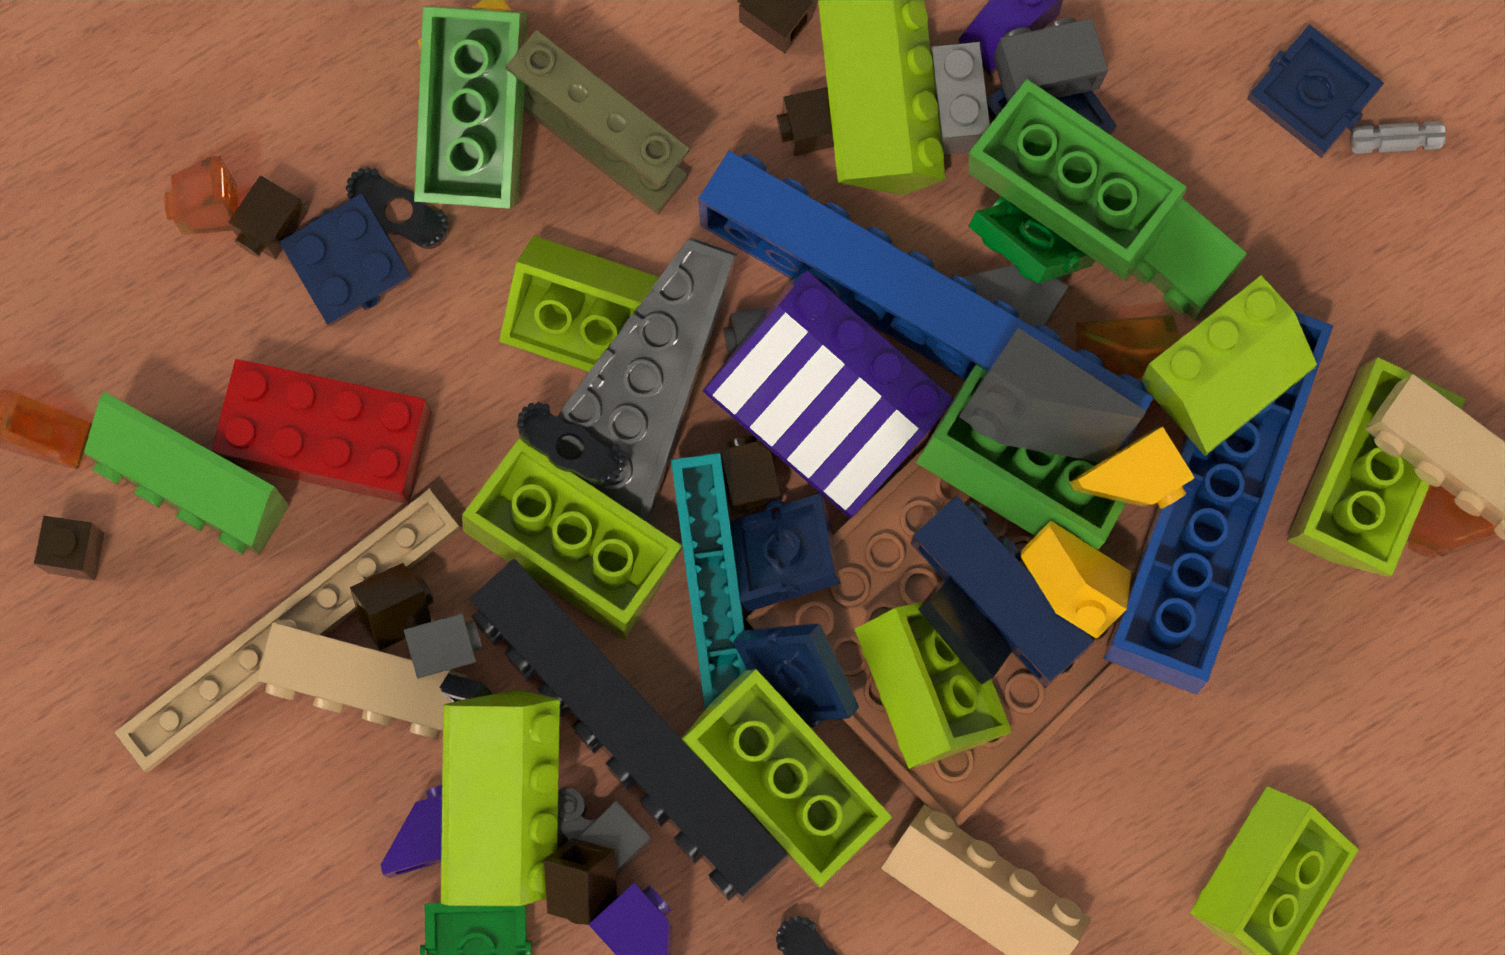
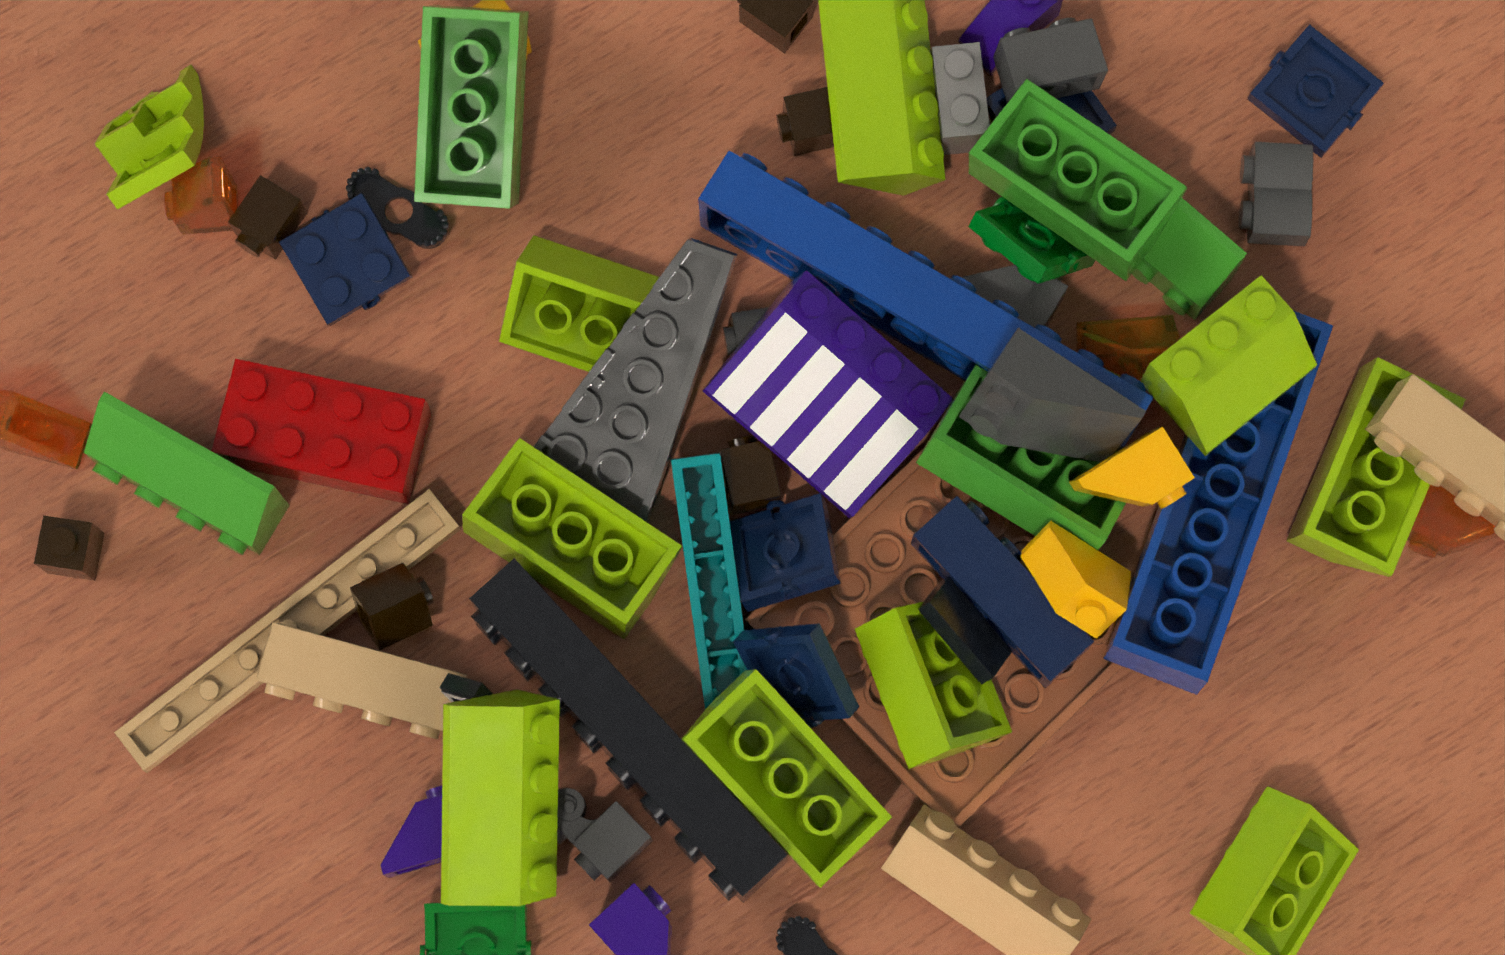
dark grey brick [404,613,483,679] -> none
olive fence [505,30,690,215] -> none
black piece [517,402,626,486] -> none
dark brown brick [544,838,617,925] -> none
light grey axle [1350,121,1446,154] -> none
none -> lime slope [95,64,204,210]
none -> dark grey brick [1239,142,1313,246]

